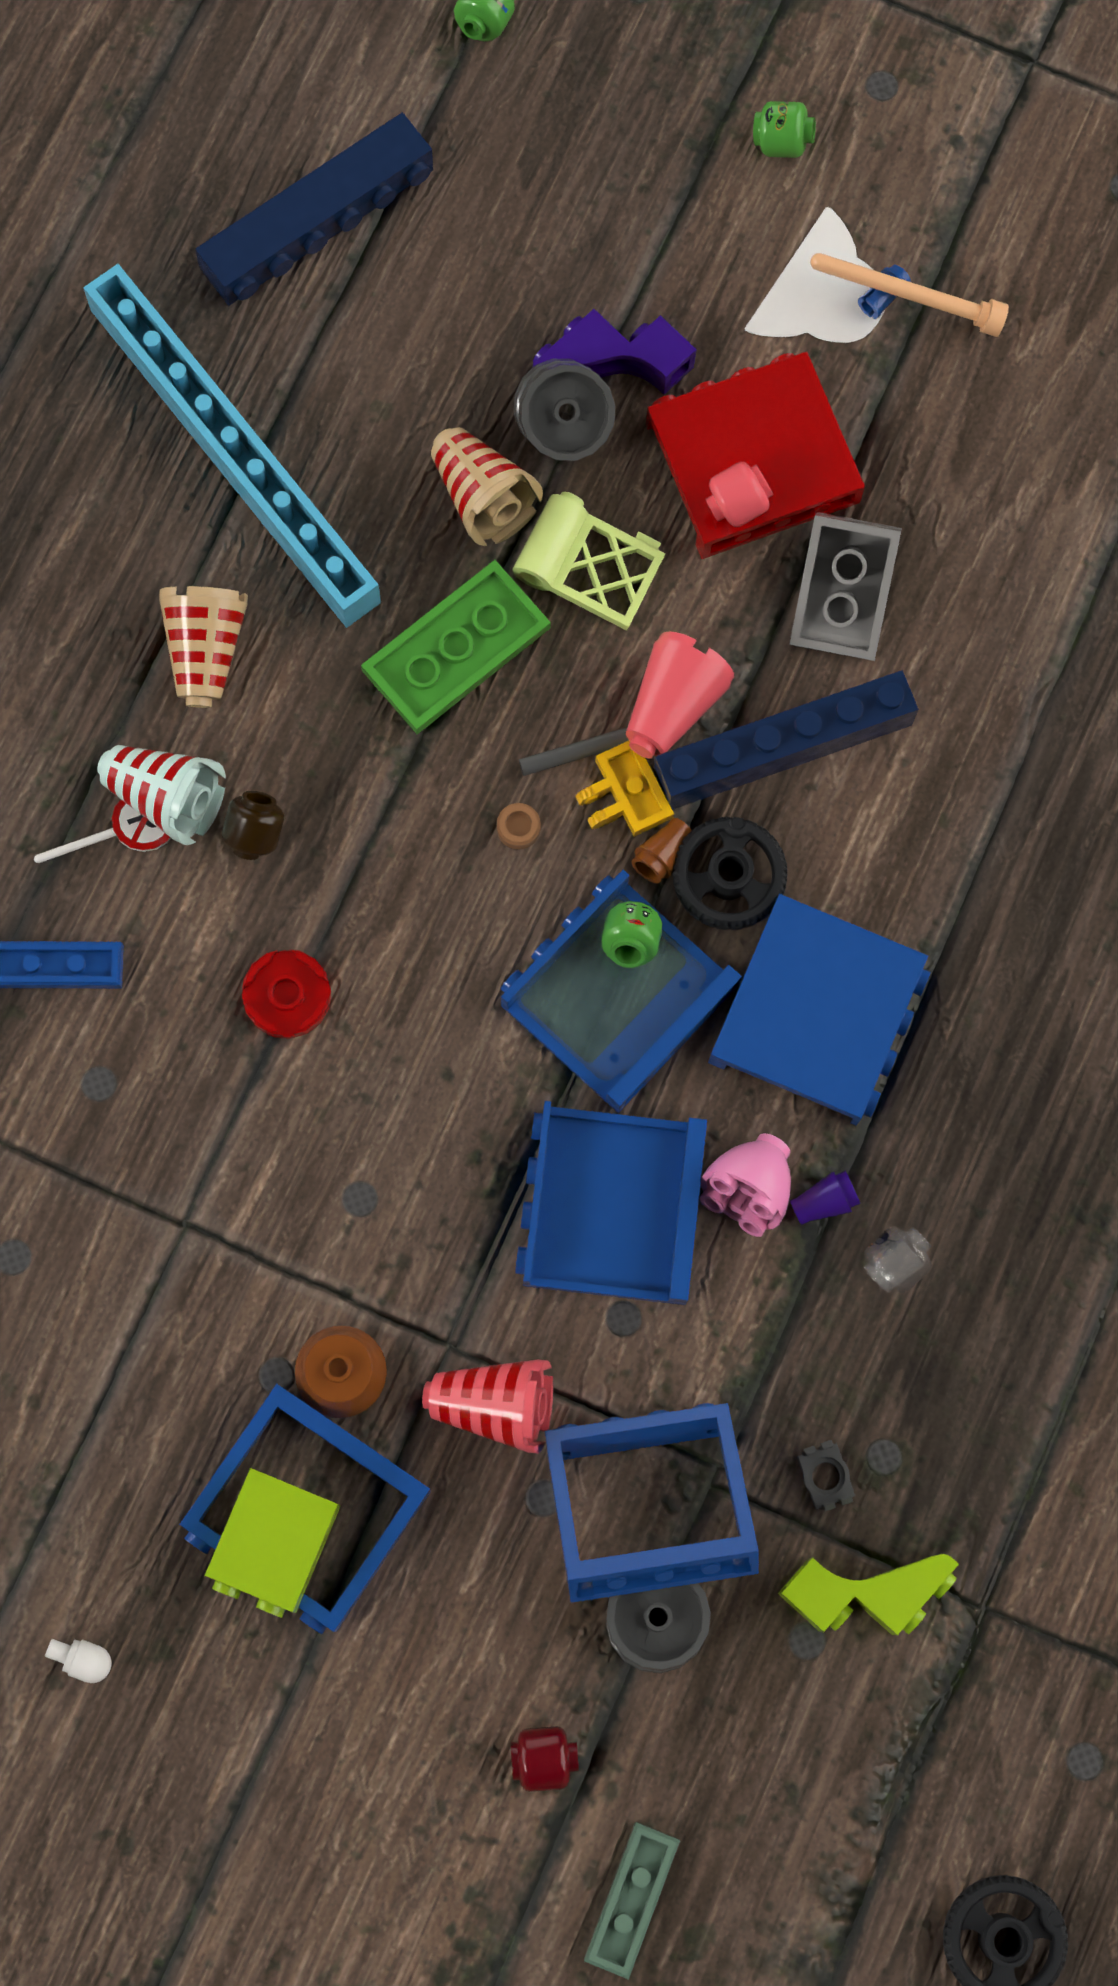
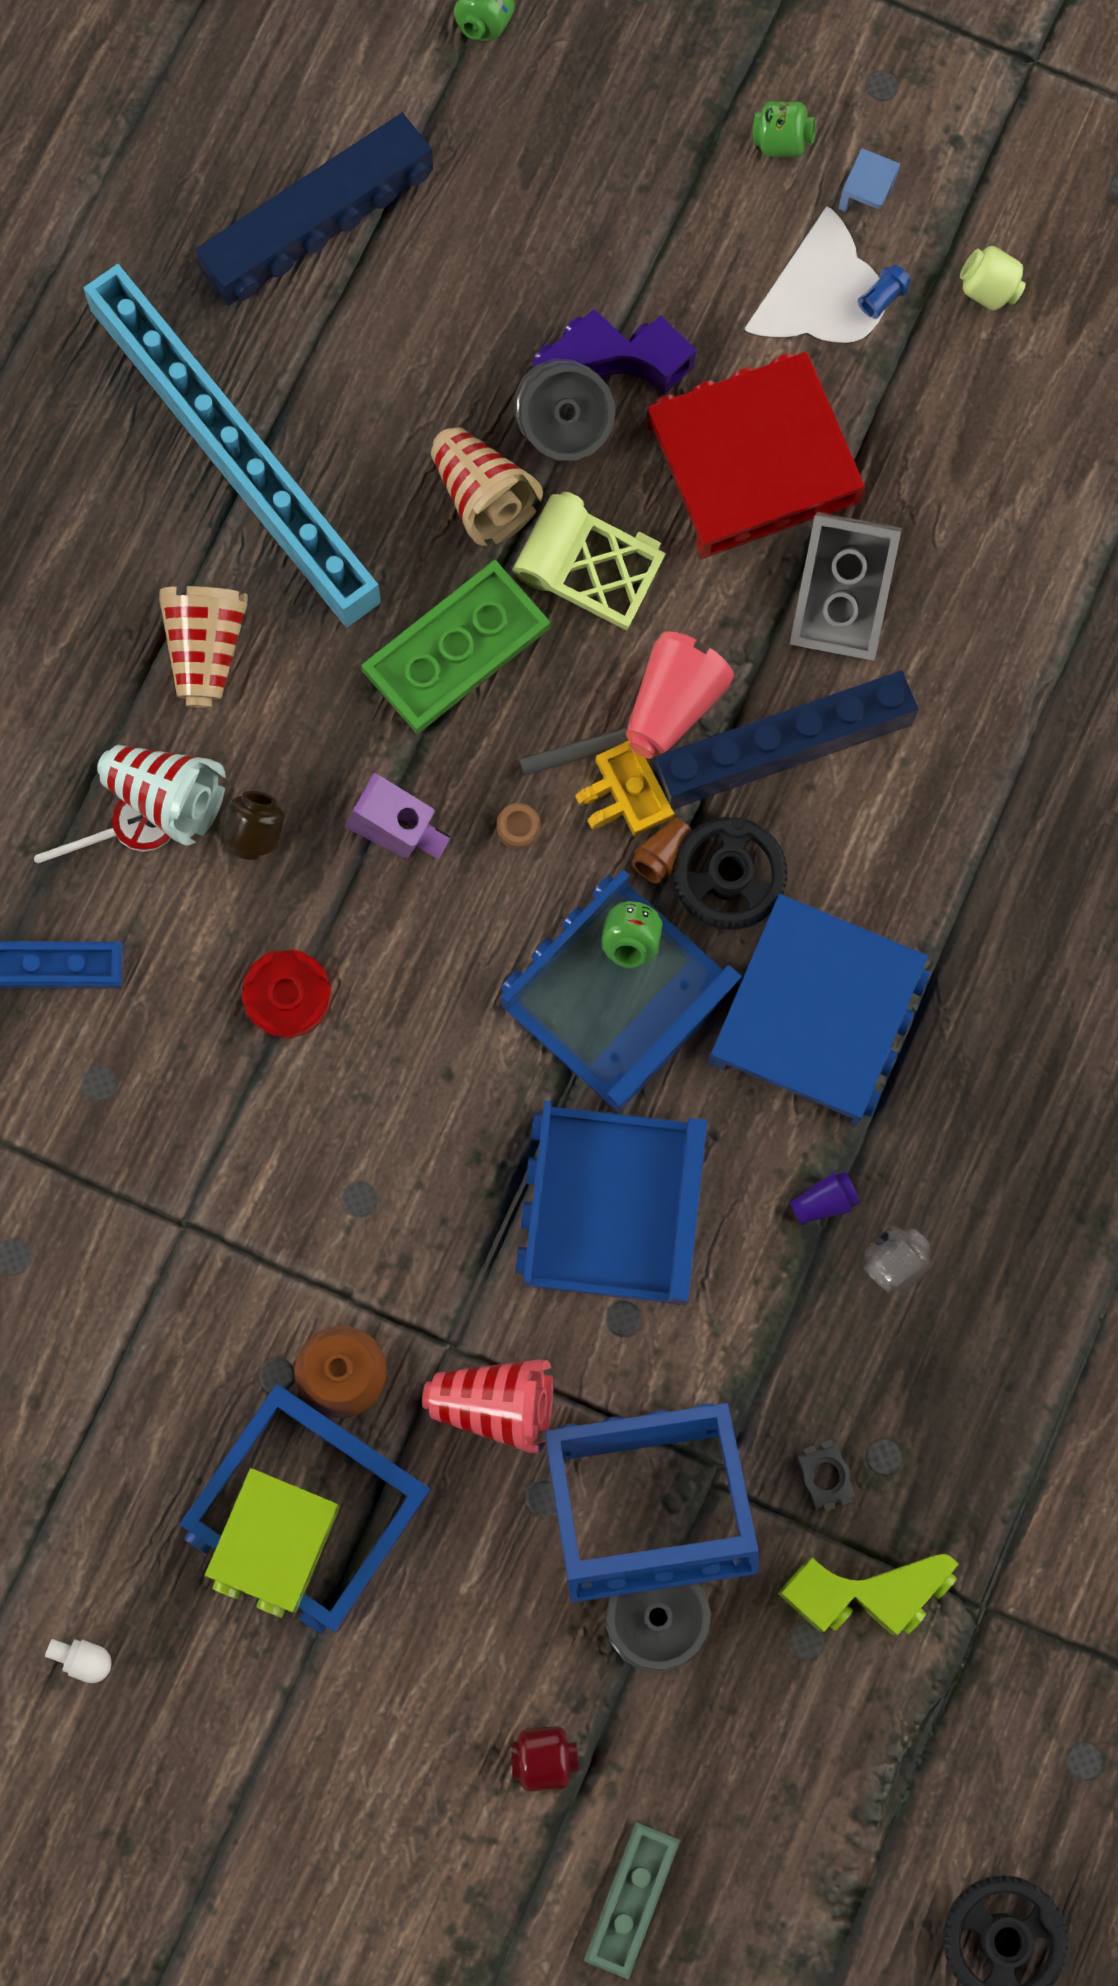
bright pink piece [700,1133,791,1237] -> none
coral head [705,461,774,527] -> none
light nougat piece [810,253,1009,337] -> none
none -> medium lavender torso [345,773,451,859]
none -> medium blue panel [838,148,900,212]
none -> yellowish green head [960,246,1026,311]

